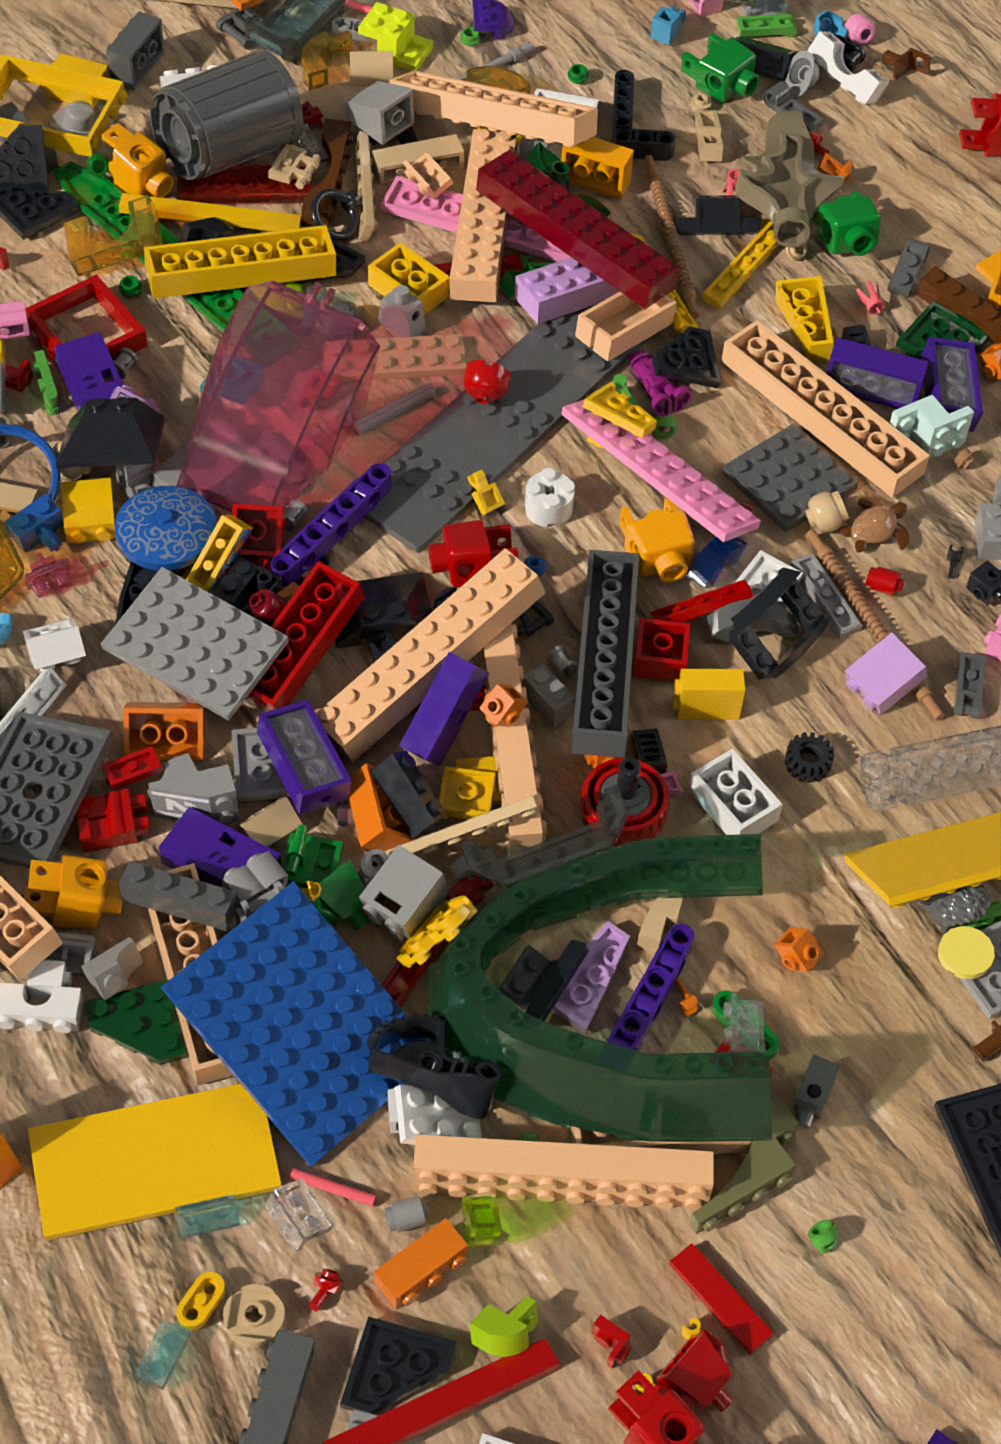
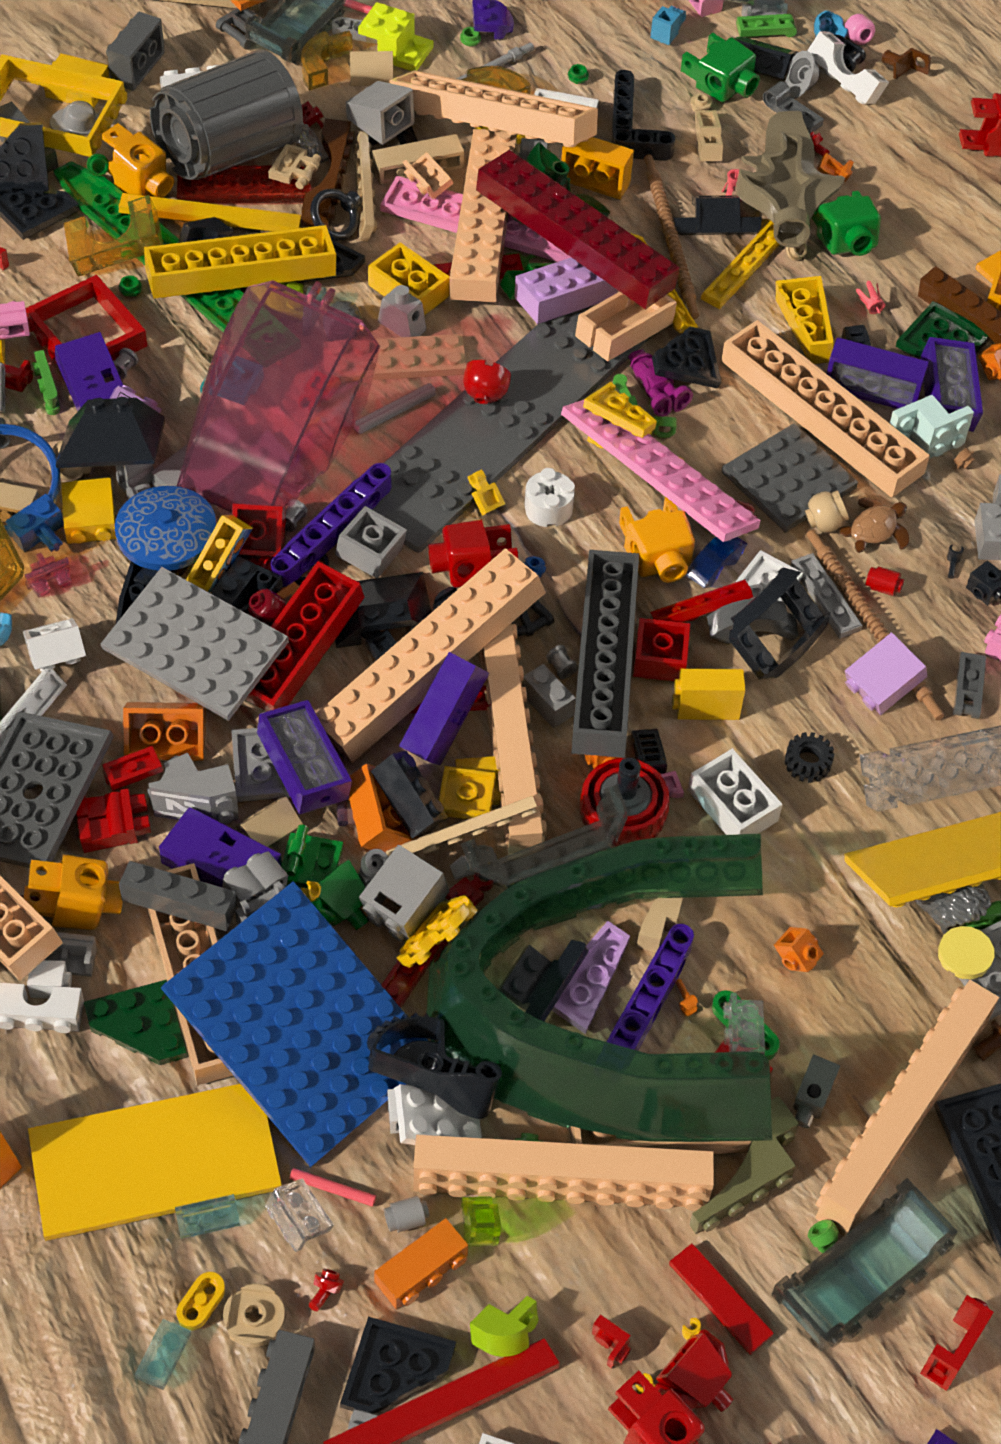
light grey arch [81,937,144,1000] -> none
orange brick [479,684,528,727] -> none
dark grey plate [887,238,931,298] -> none
none -> light grey brick [335,506,407,579]
none -> windscreen [772,1178,958,1351]
none -> light nougat brick [816,979,999,1238]
none -> red window [920,1295,994,1391]

